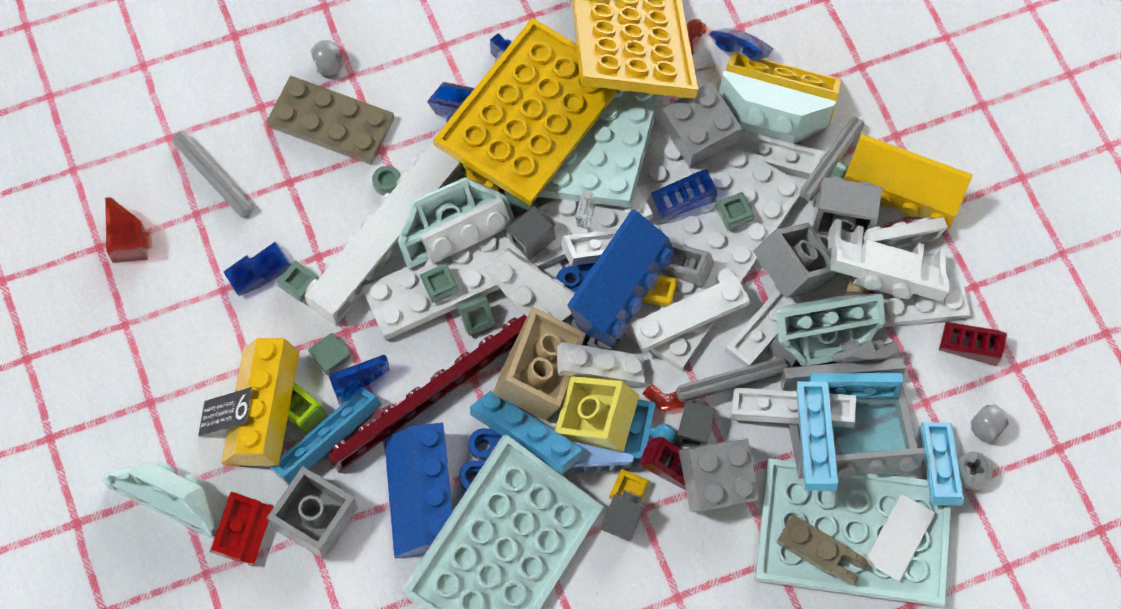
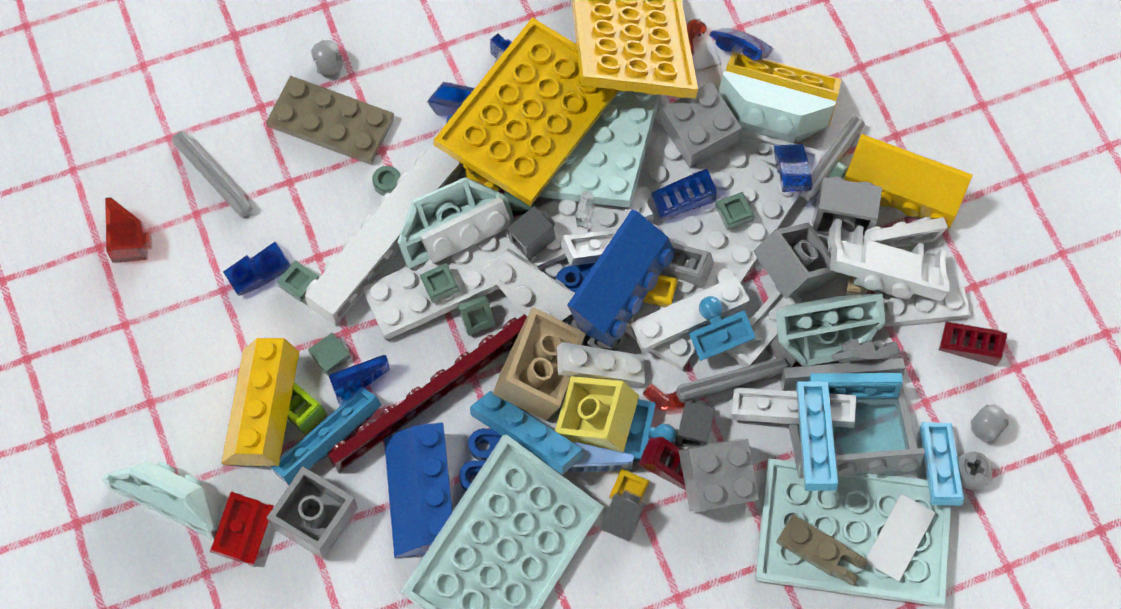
black sticker [198,387,252,436] -> none
none -> dark azure plate [689,296,756,361]
none -> clear blue slope [774,144,813,192]

